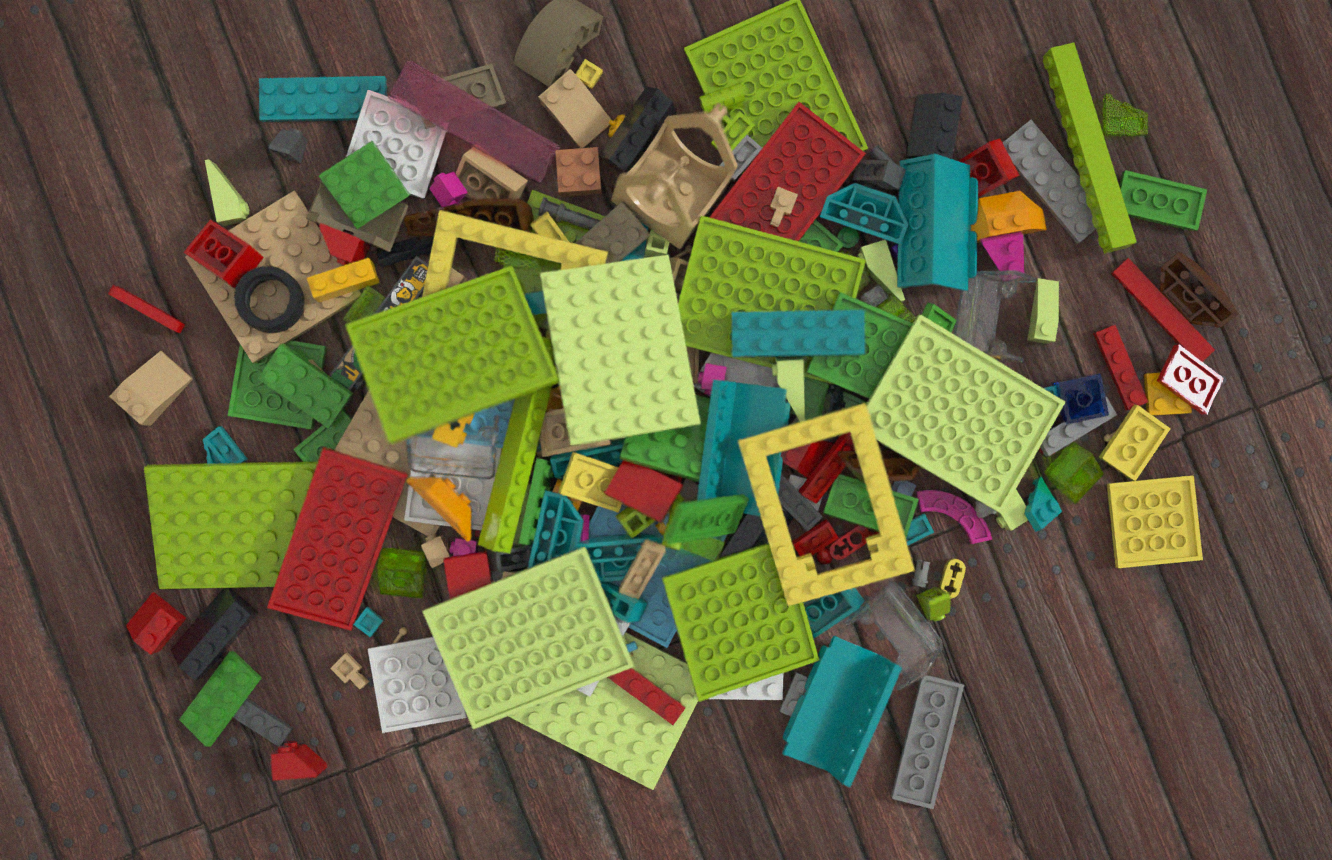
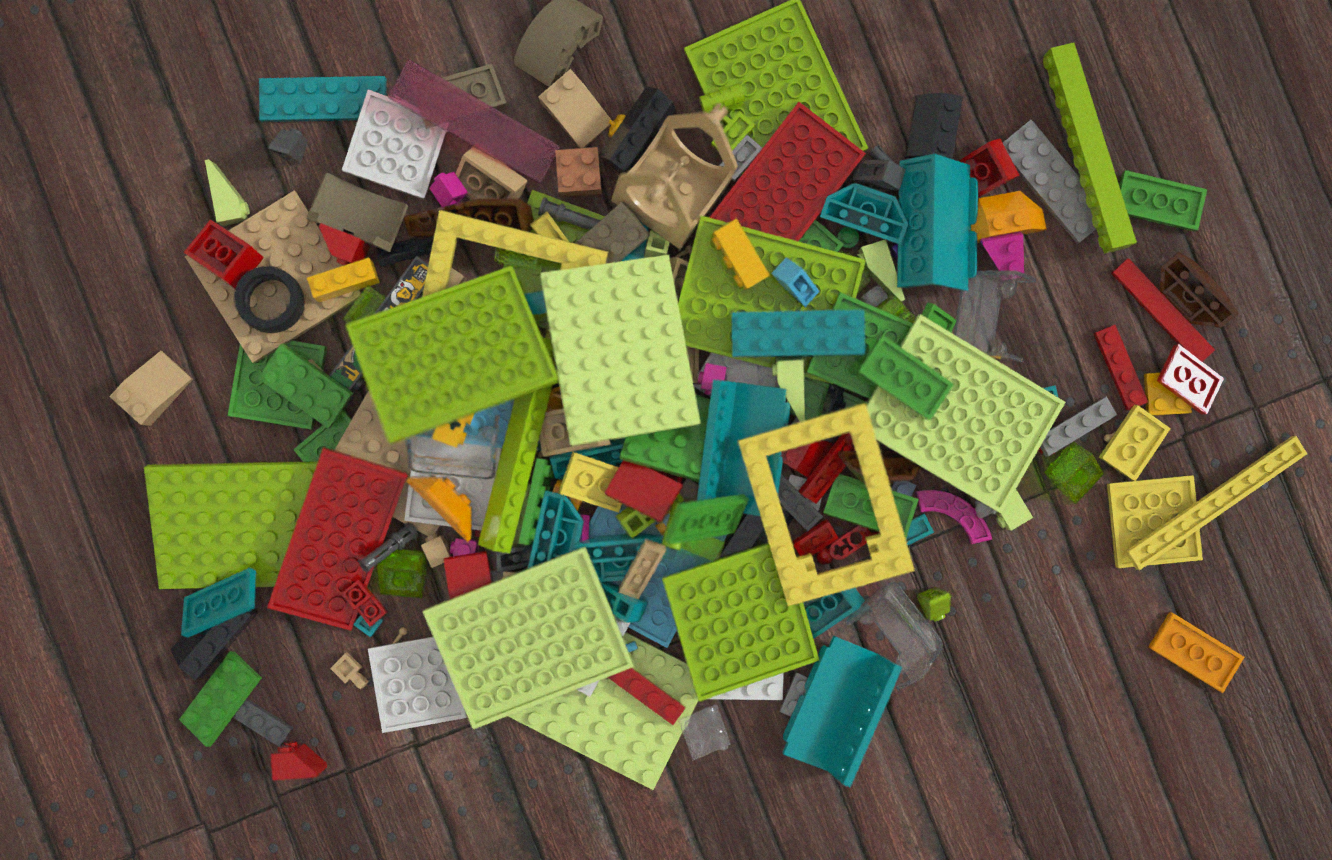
red beam [108,284,186,333] -> none
red slope [126,592,187,655] -> none
teal wing [203,426,248,464] -> none
bright green plate [319,140,410,229] -> none
light yellow tile [575,59,603,89] -> none
tan plate [770,187,798,227] -> none
light grey plate [891,673,964,809] -> none
light grey pin [911,560,930,587] -> none
light yellow beam [939,559,966,599] -> none
teal wing [1024,477,1062,532] -> none
yellowish green slope [1027,278,1059,344] -> none
clear blue slope [1051,373,1109,424] -> none
clear neon green wing [1103,93,1148,136] -> none
none -> teal plate [181,568,256,638]
none -> red slope [341,580,388,626]
none -> dark grey pin [359,522,419,572]
none -> clear hinge [678,704,731,761]
none -> yellow brick [711,219,770,290]
none -> medium azure slope [772,257,820,307]
none -> bright green plate [857,335,954,420]
none -> light yellow plate [1125,436,1307,570]
none -> light orange tile [1148,612,1245,693]

